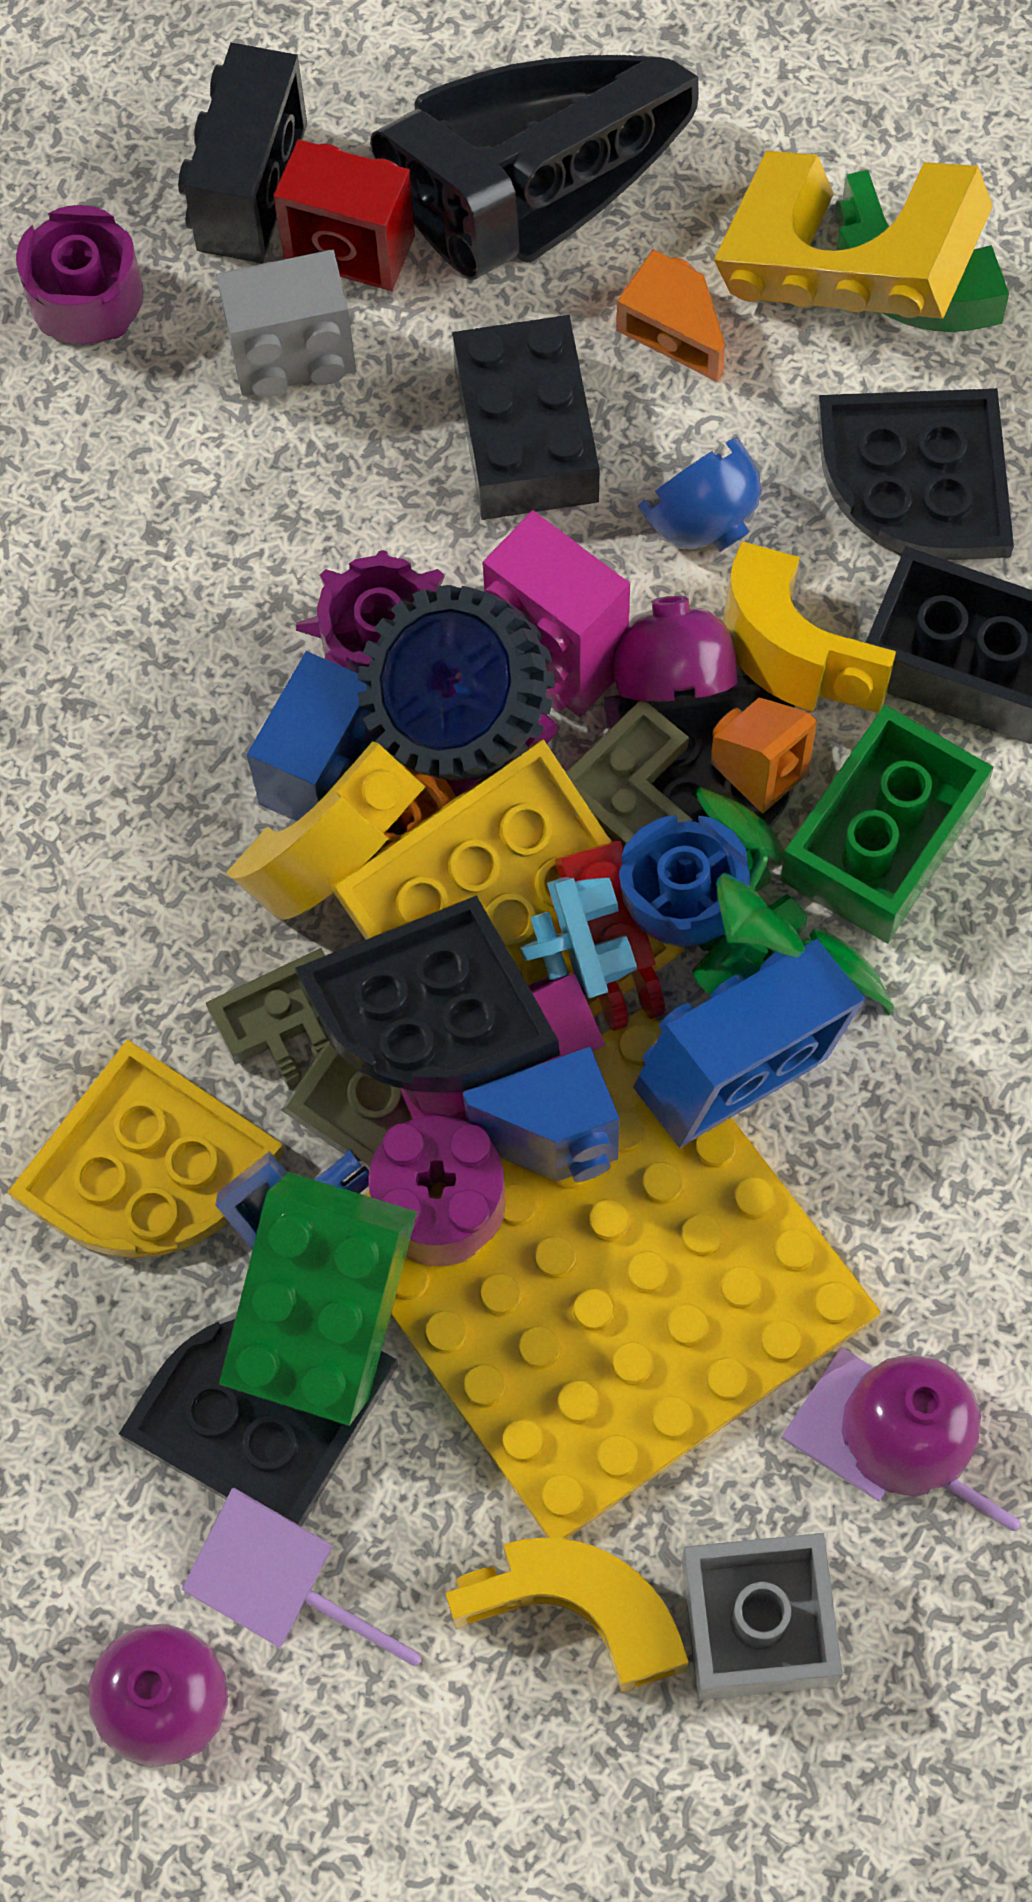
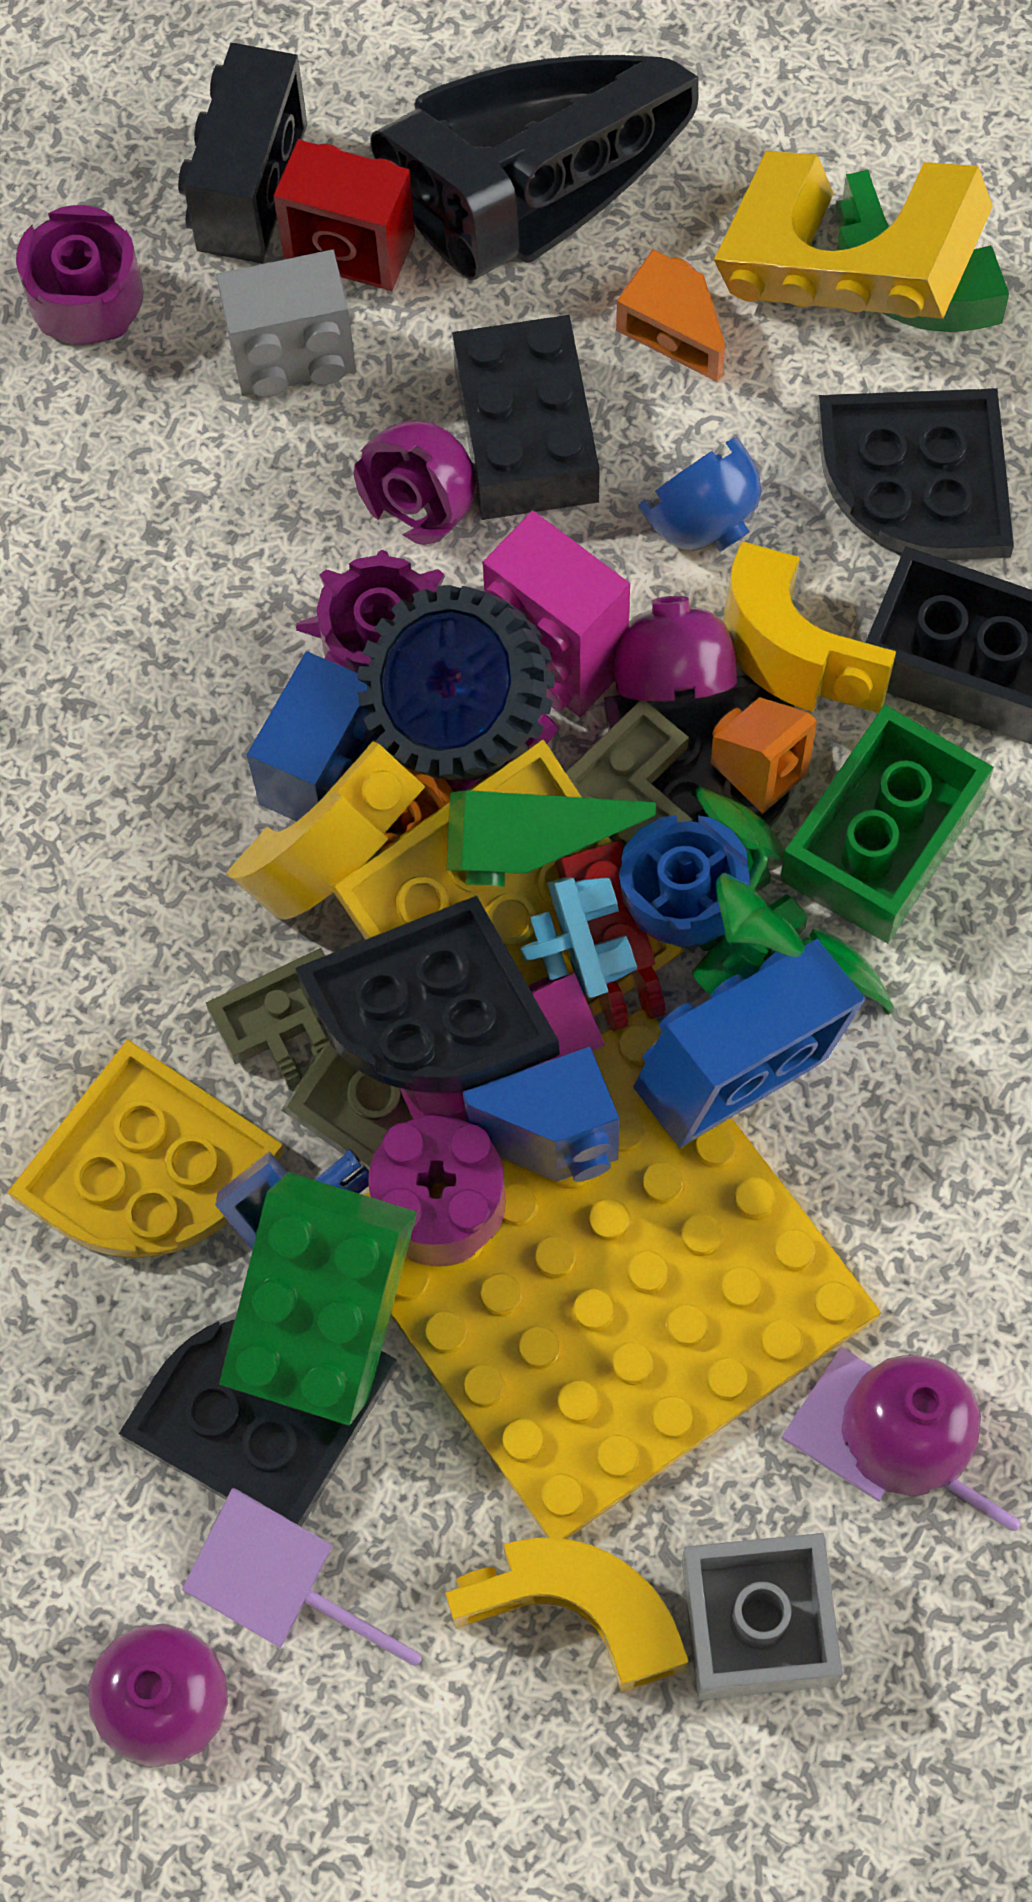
none -> magenta cylinder [353,420,476,545]
none -> green slope [446,790,656,886]

